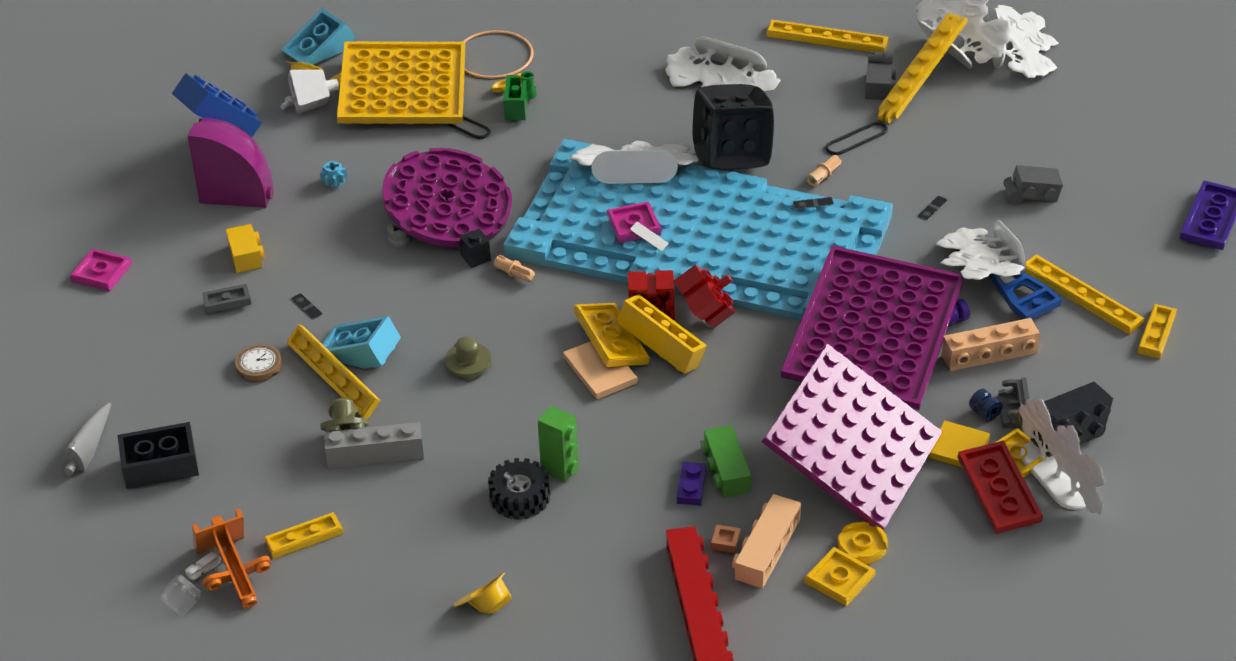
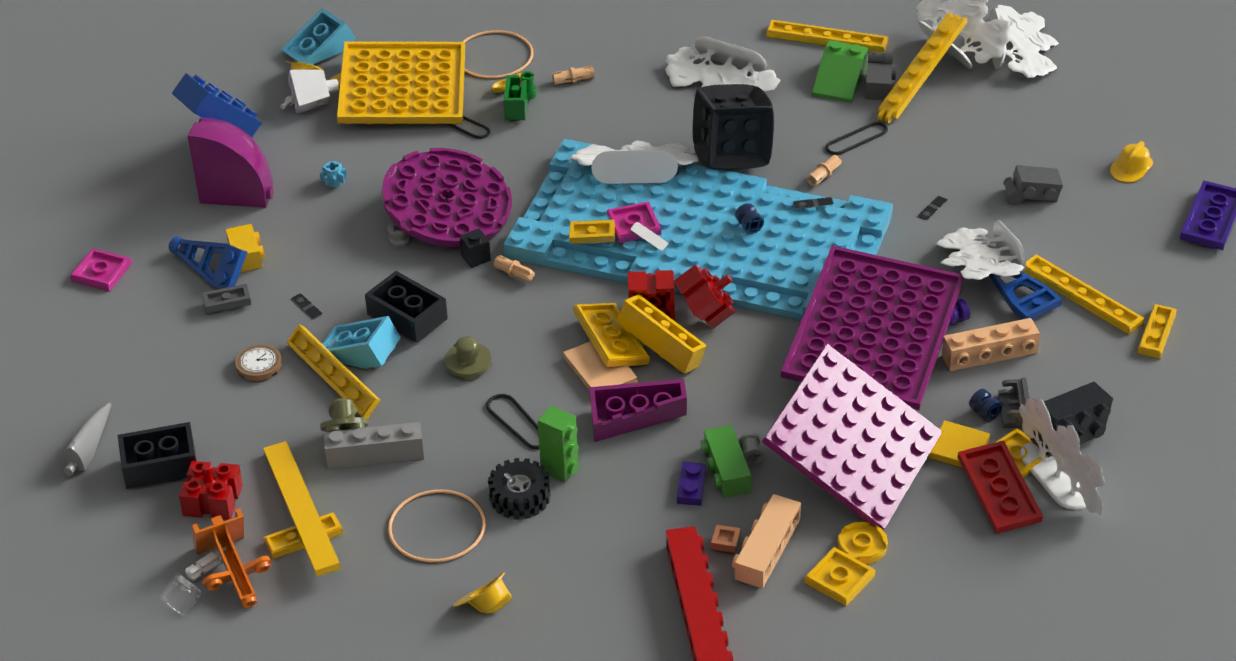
none -> blue plate [169,236,247,289]
none -> red brick [179,461,243,520]
none -> yellow tile [263,441,341,577]
none -> black brick [365,271,448,343]
none -> light nougat piece [388,489,486,563]
none -> black piece [486,394,539,449]
none -> light nougat pin [552,65,594,86]
none -> yellow plate [569,220,615,244]
none -> magenta wedge [589,379,687,442]
none -> dark blue wheel [735,203,764,234]
none -> light grey bush [739,432,764,465]
none -> bright green slope [812,41,868,103]
none -> yellow piece [1110,141,1153,183]

